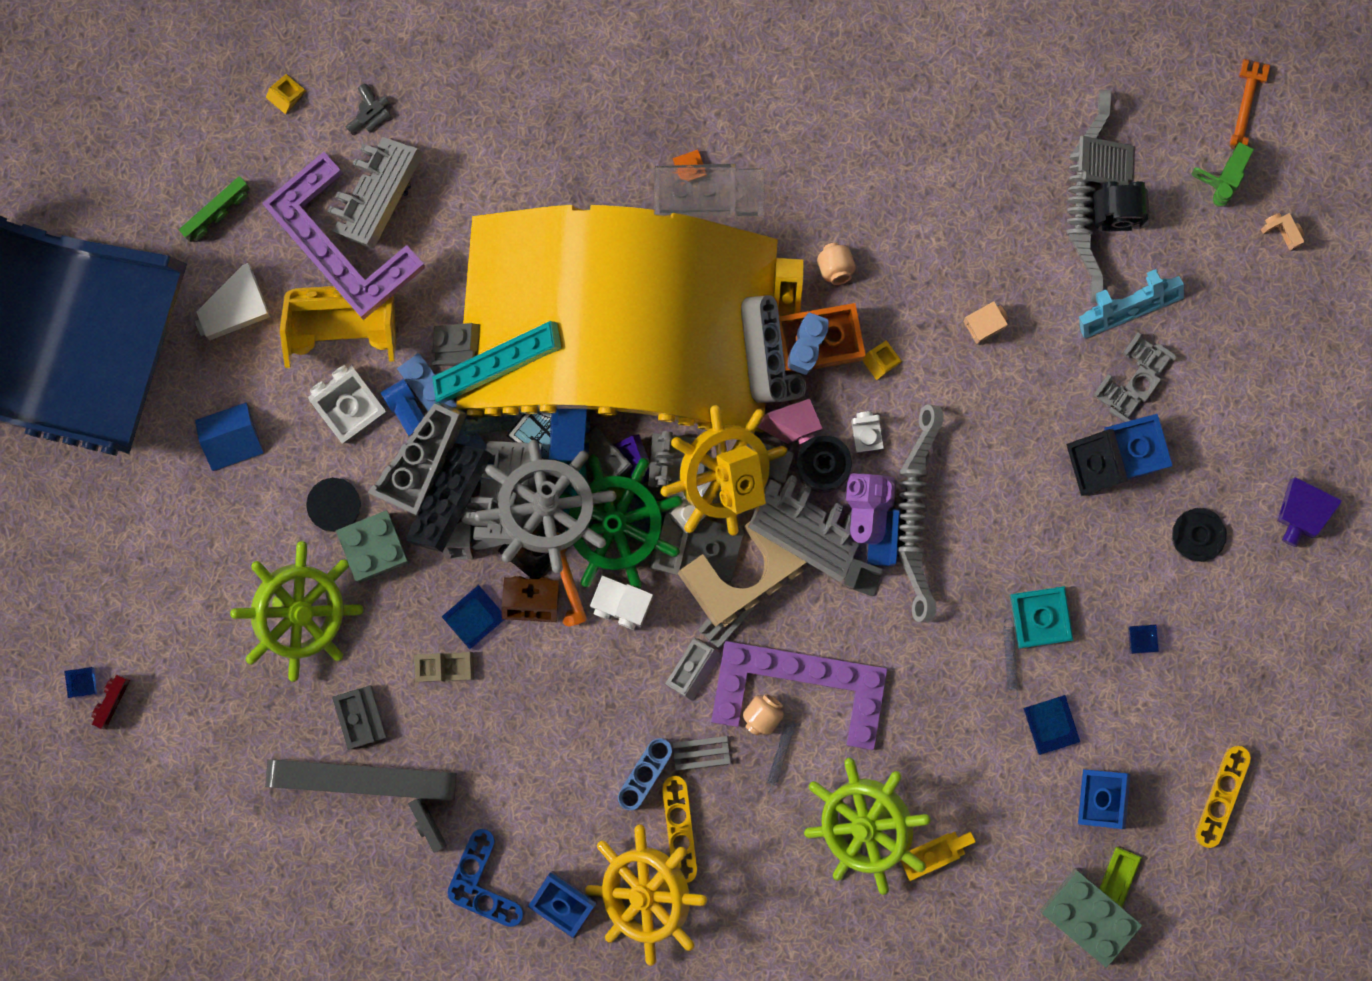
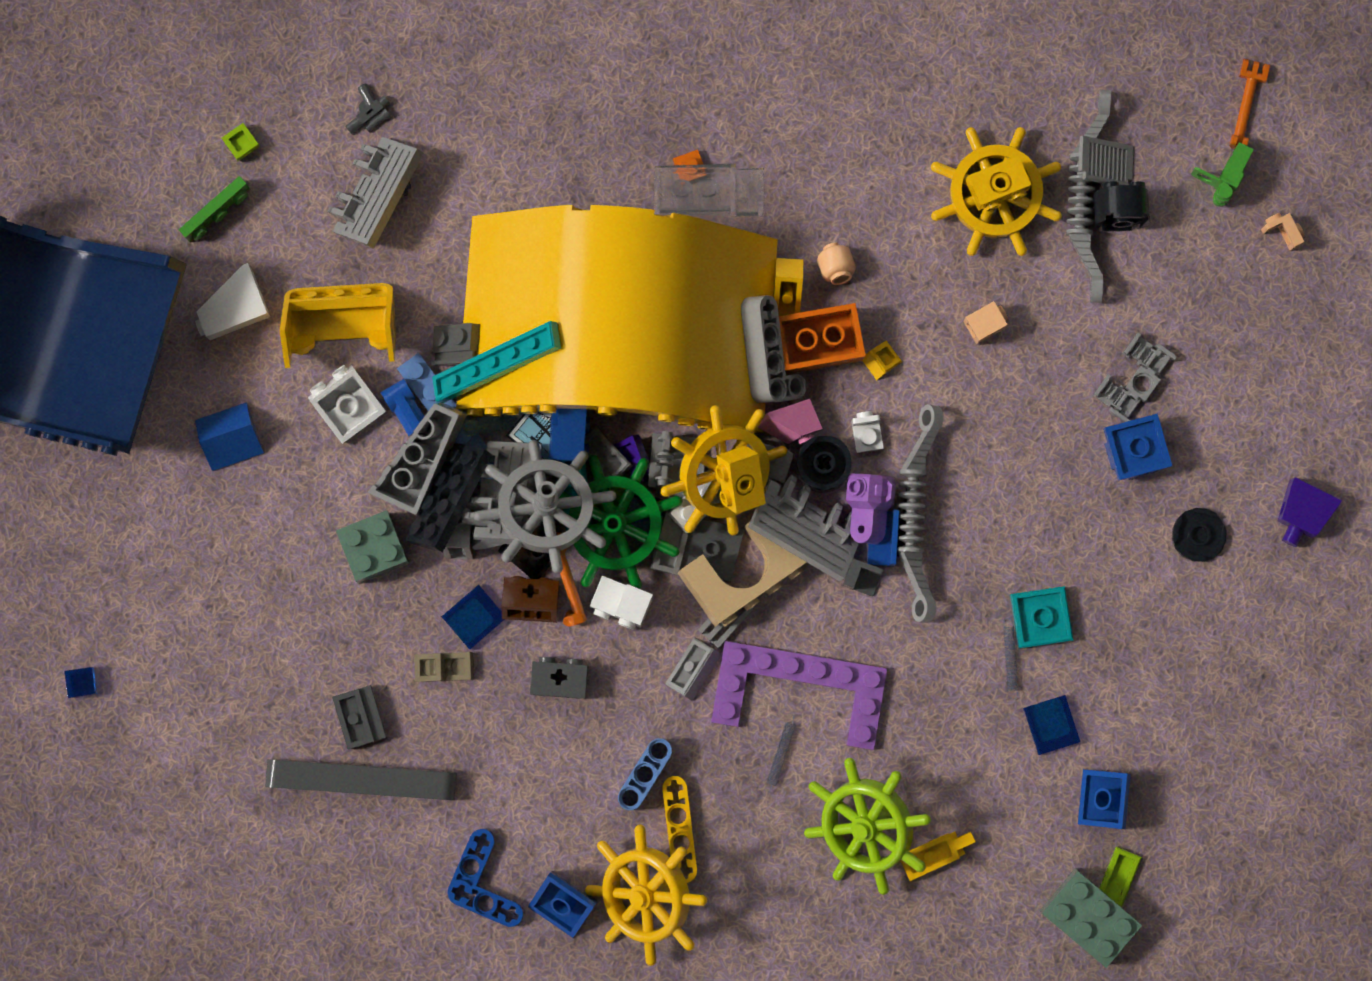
dark red plate [91,675,130,730] -> none
lime piece [230,541,364,682] -> none
medium lavender plate [262,152,426,320] -> none
yellow slope [266,74,306,114] -> none
black tile [306,477,361,532] -> none
dark grey plate [408,798,447,853] -> none
light grey tile [673,736,730,770] -> none
light nougat head [743,694,784,736] -> none
medium blue brick [788,312,828,375] -> none
black tile [1066,429,1128,496] -> none
medium azure hinge [1079,269,1184,339] -> none
clear blue plate [1128,624,1159,654] -> none
yellow beam [1195,746,1251,848] -> none
none -> lime plate [221,123,260,162]
none -> dark grey brick [530,657,588,699]
none -> yellow piece [931,127,1062,256]

